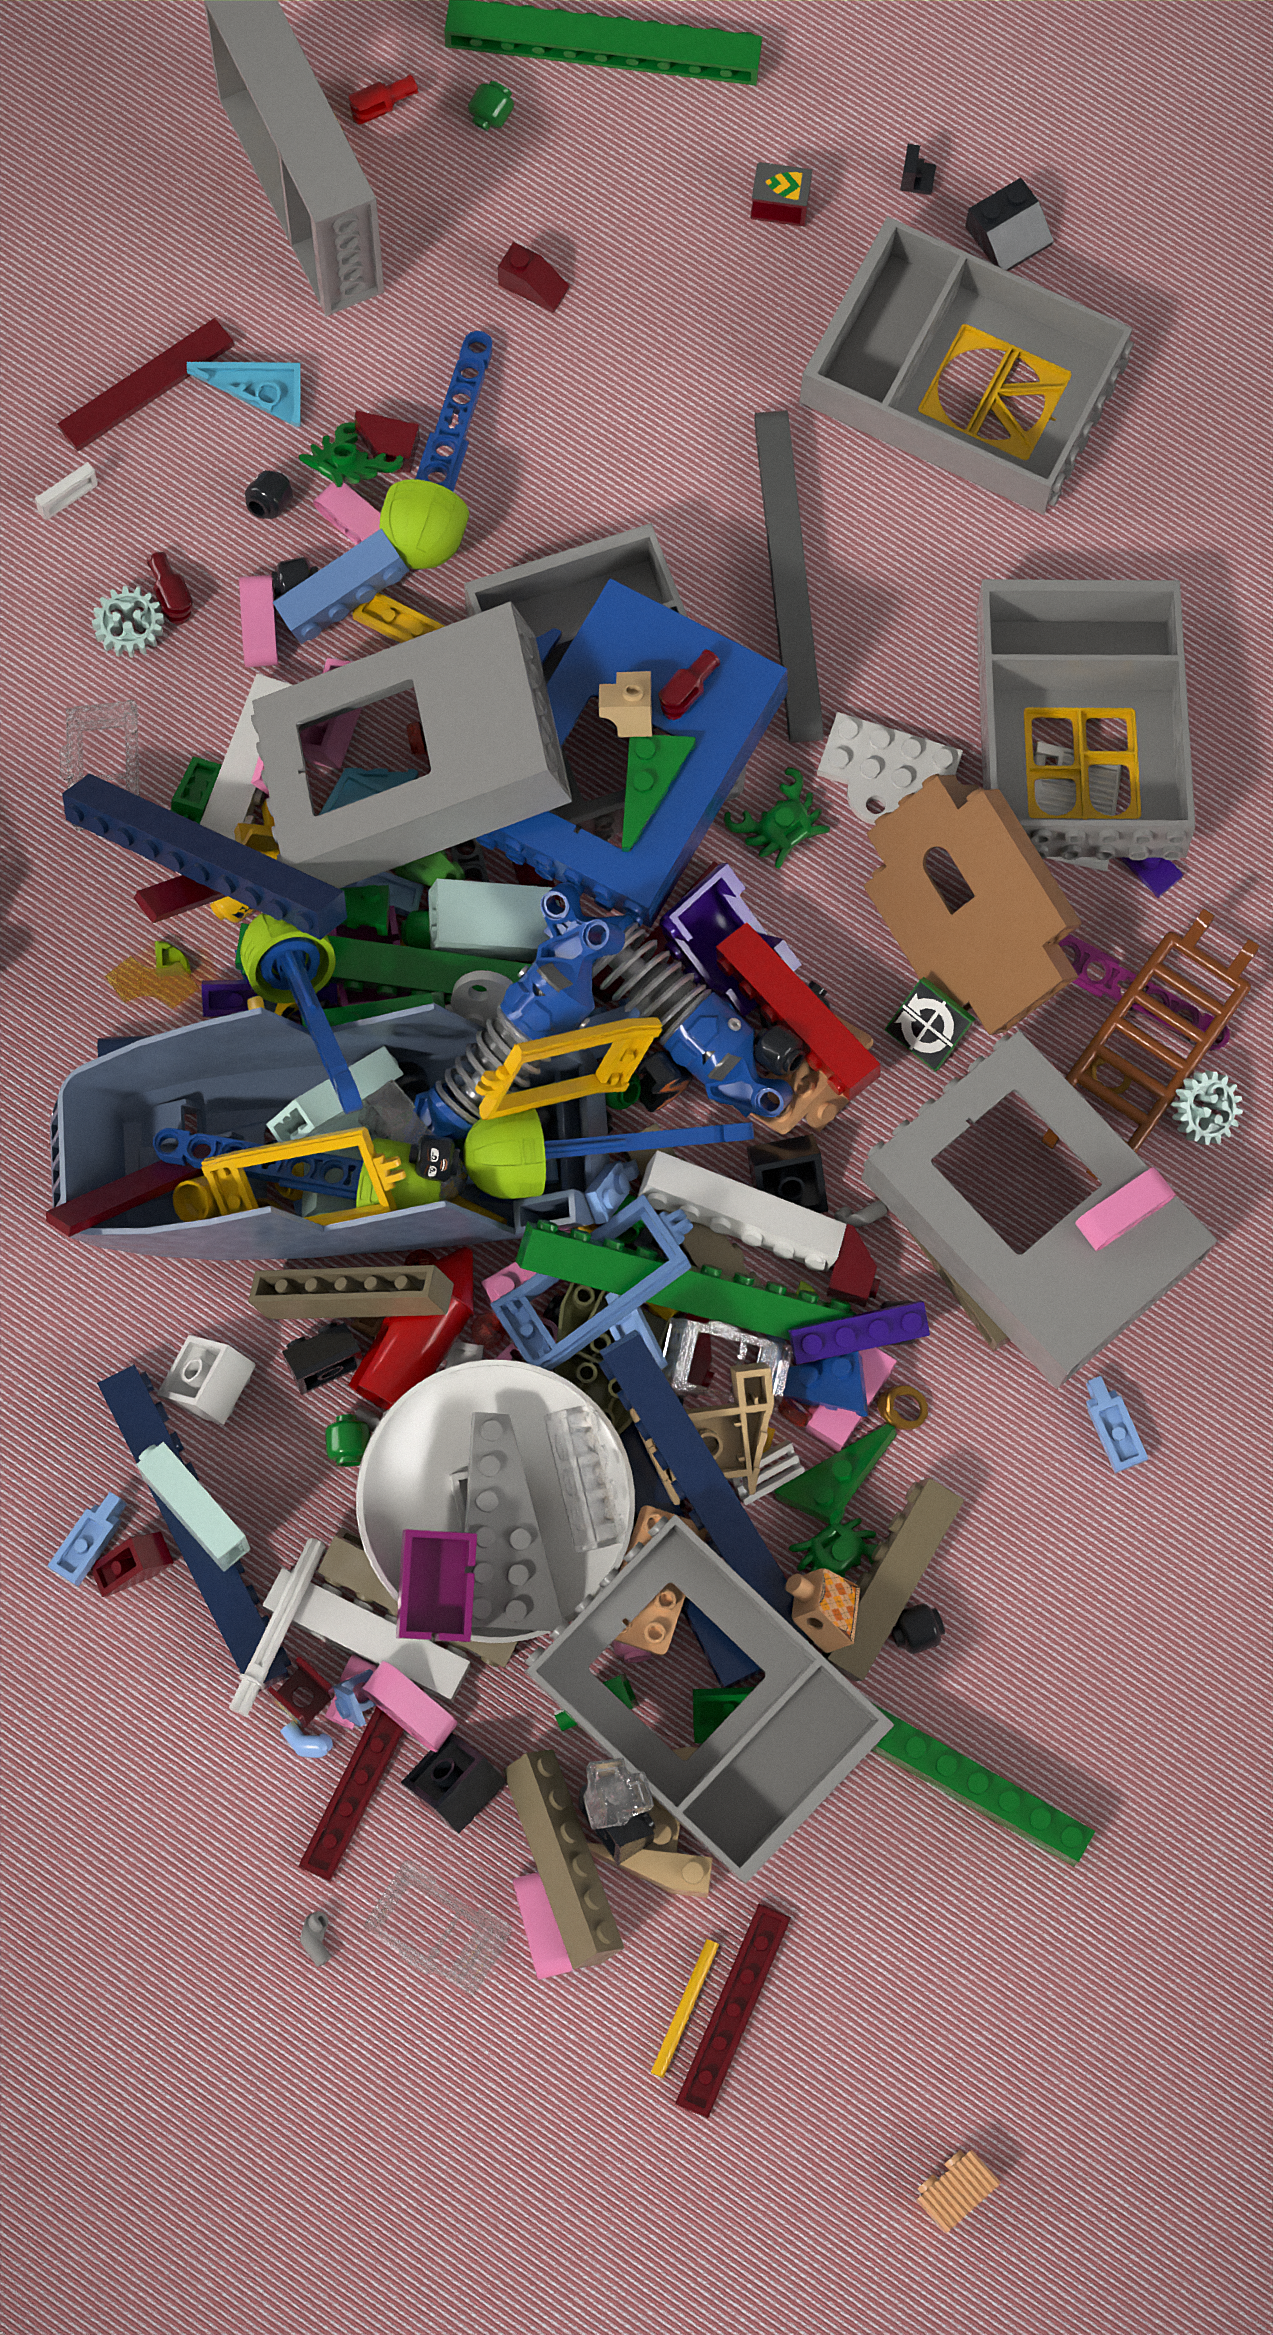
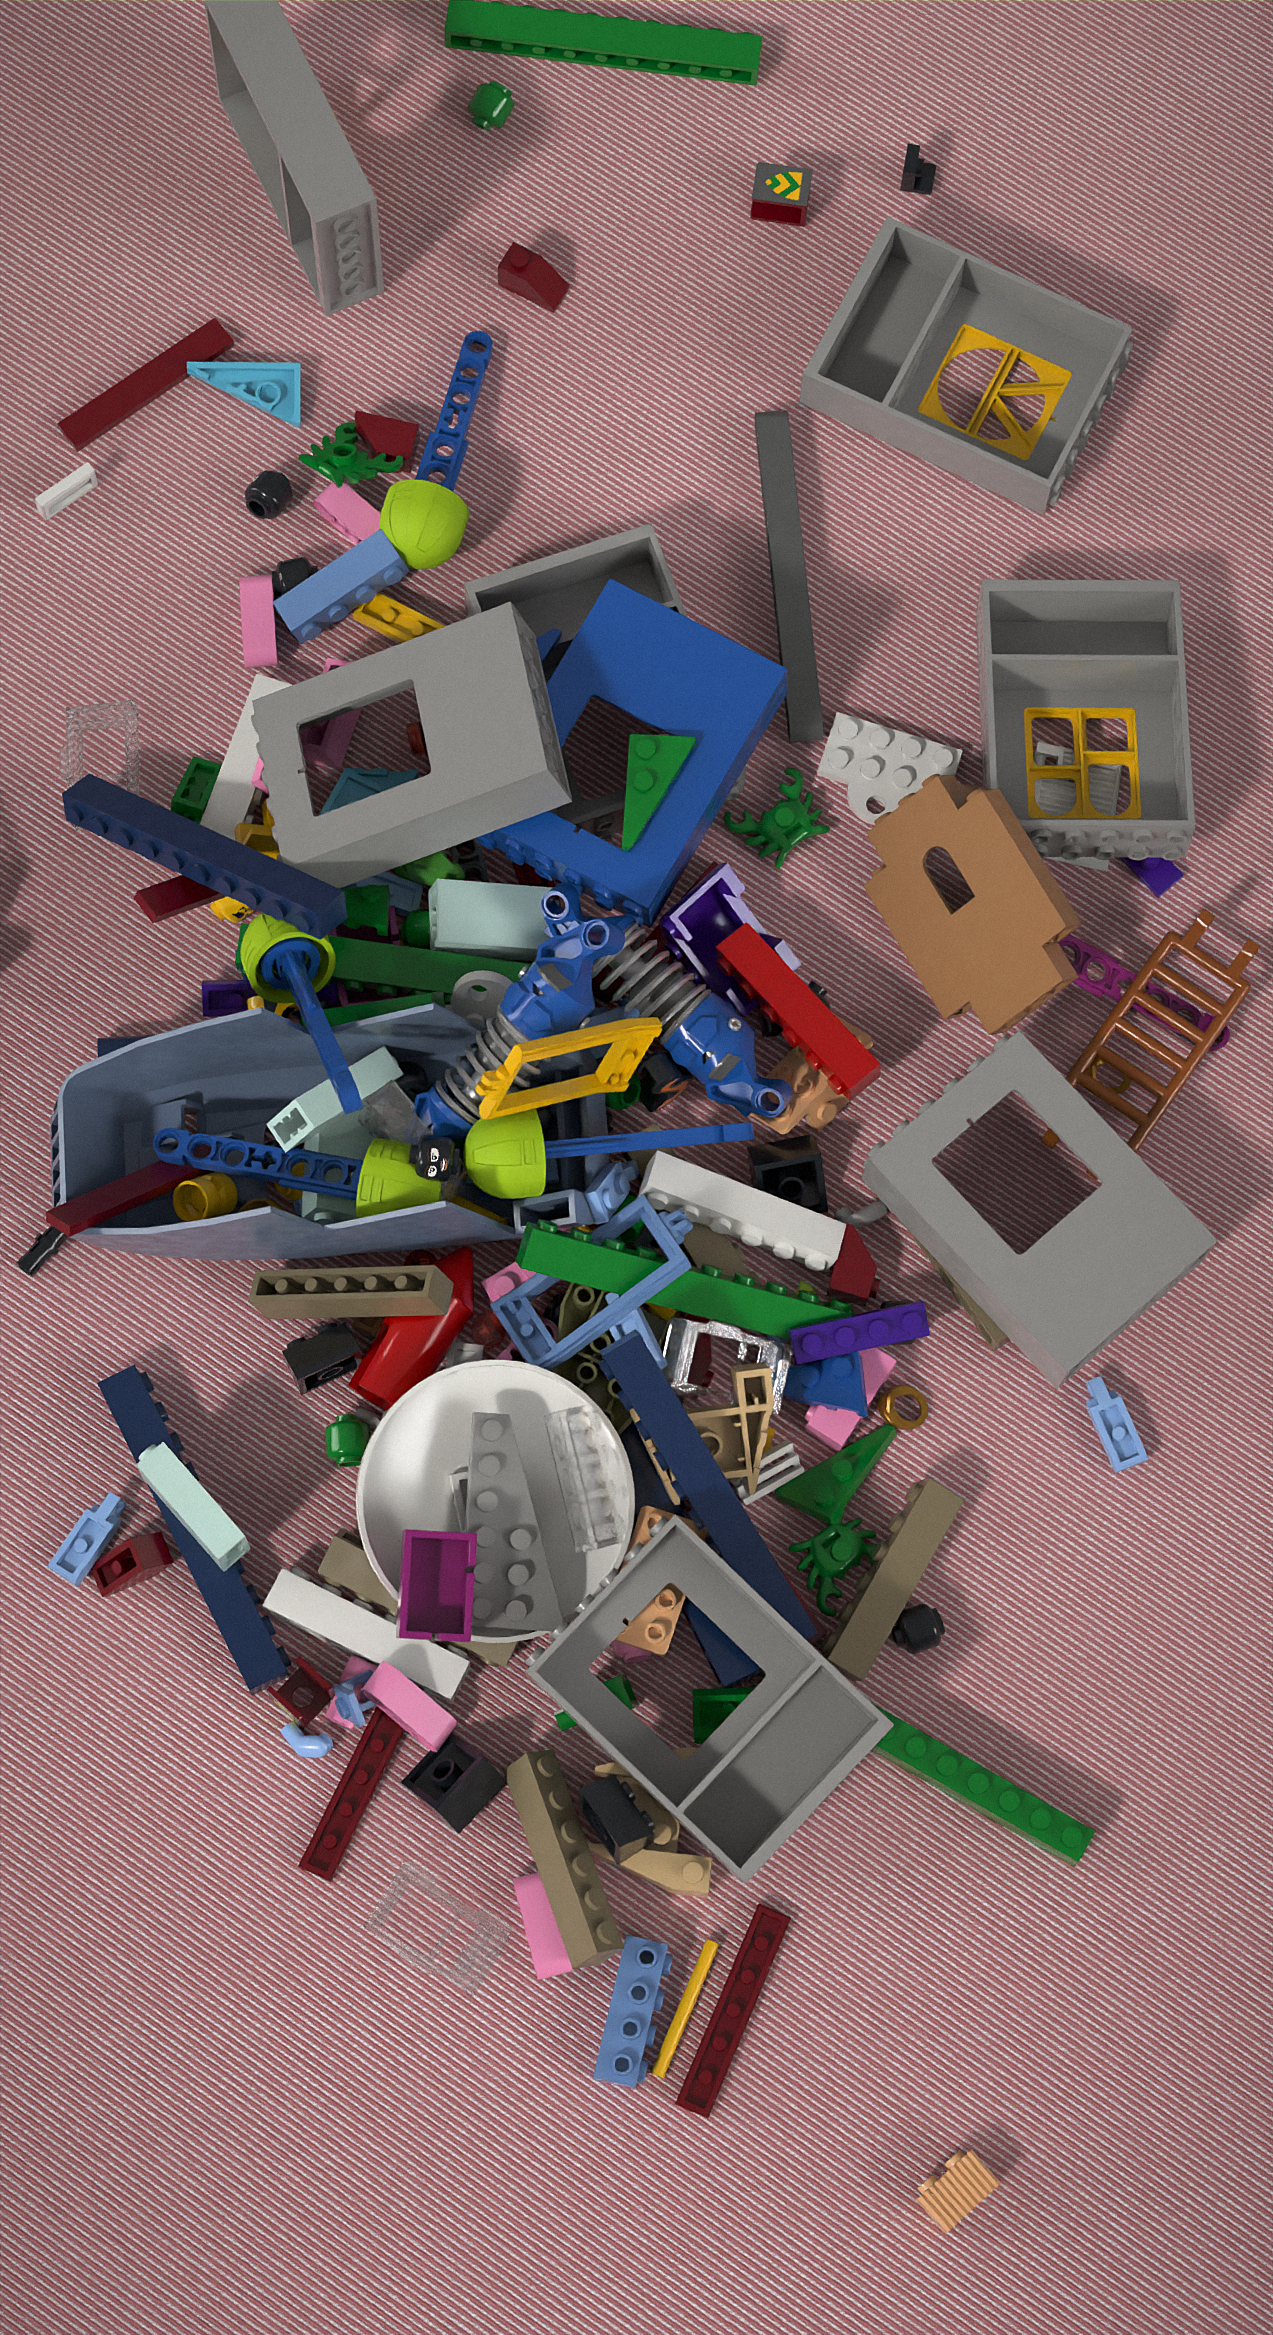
light aqua gear [92,586,165,658] -> none
clear yellow tile [104,955,200,1009] -> none
dark red arm [147,552,193,625] -> none
lime tile [155,941,191,977] -> none
white slope [156,1335,256,1425] -> none
yellow animal [201,1126,406,1226] -> none
white axle [229,1538,325,1717] -> none
light grey arm [300,1911,332,1968] -> none
red arm [348,74,419,125] -> none
clear brick [583,1757,654,1830] -> none
tan brick [599,671,652,737] -> none
dark red arm [658,649,721,720] -> none
black head [754,1025,805,1076] -> none
clear red tile [777,1397,813,1427] -> none
light nougat torso [786,1569,860,1653] -> none
tile [884,977,976,1072] -> none
black slope [965,178,1054,271] -> none
bright pink beam [1075,1167,1176,1251] -> none
light aqua gear [1172,1071,1243,1145] -> none
none -> black pin [16,1225,68,1278]
none -> medium blue brick [593,1934,673,2089]

